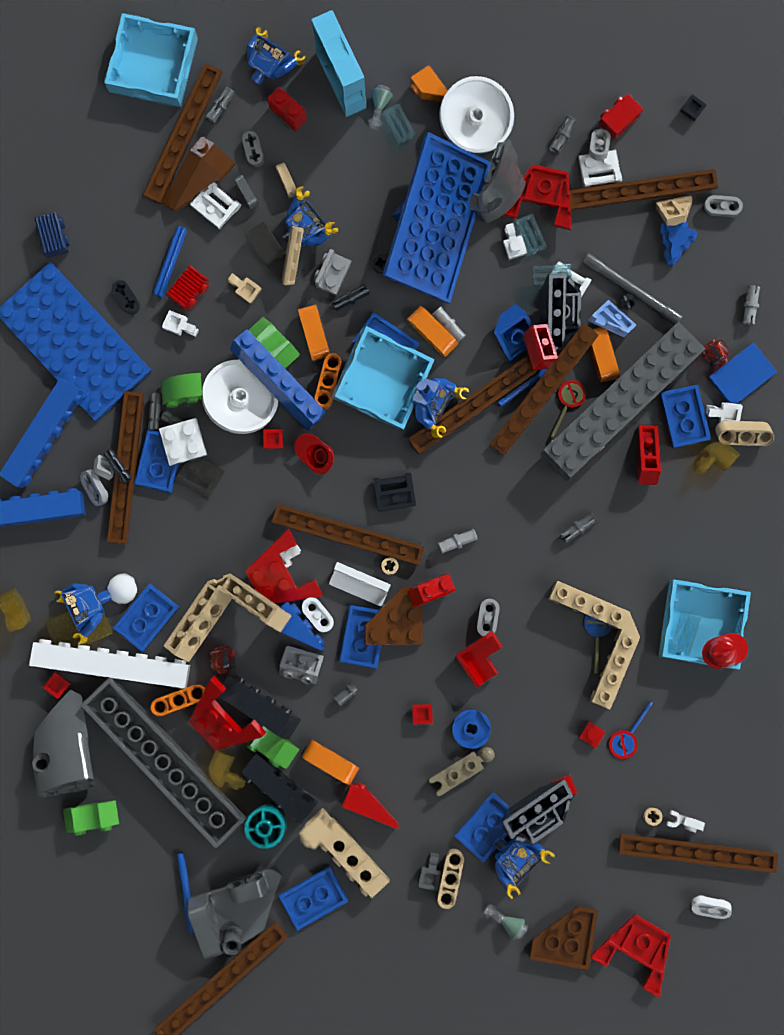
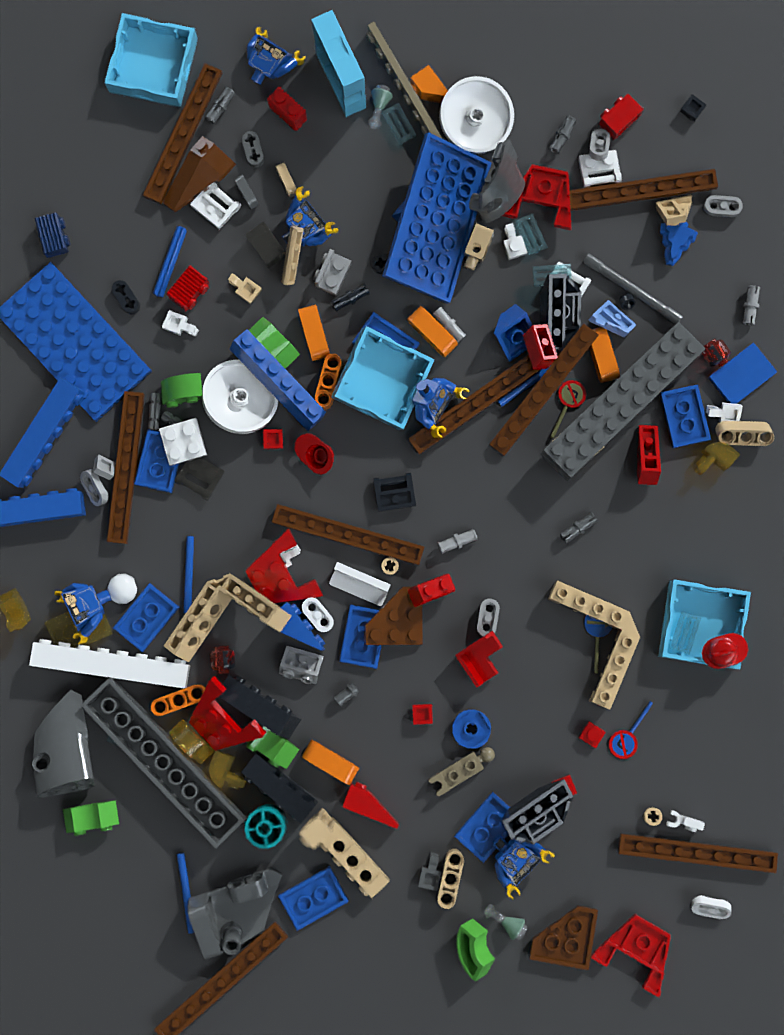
red plate [43,672,72,699] -> none
black axle [103,449,132,484] -> none
none -> clear yellow brick [169,719,215,764]
none -> blue bar [184,536,194,613]
none -> dark tan plate [366,22,442,138]
none -> bright green brick [457,919,495,982]
none -> tan torso [464,223,494,271]

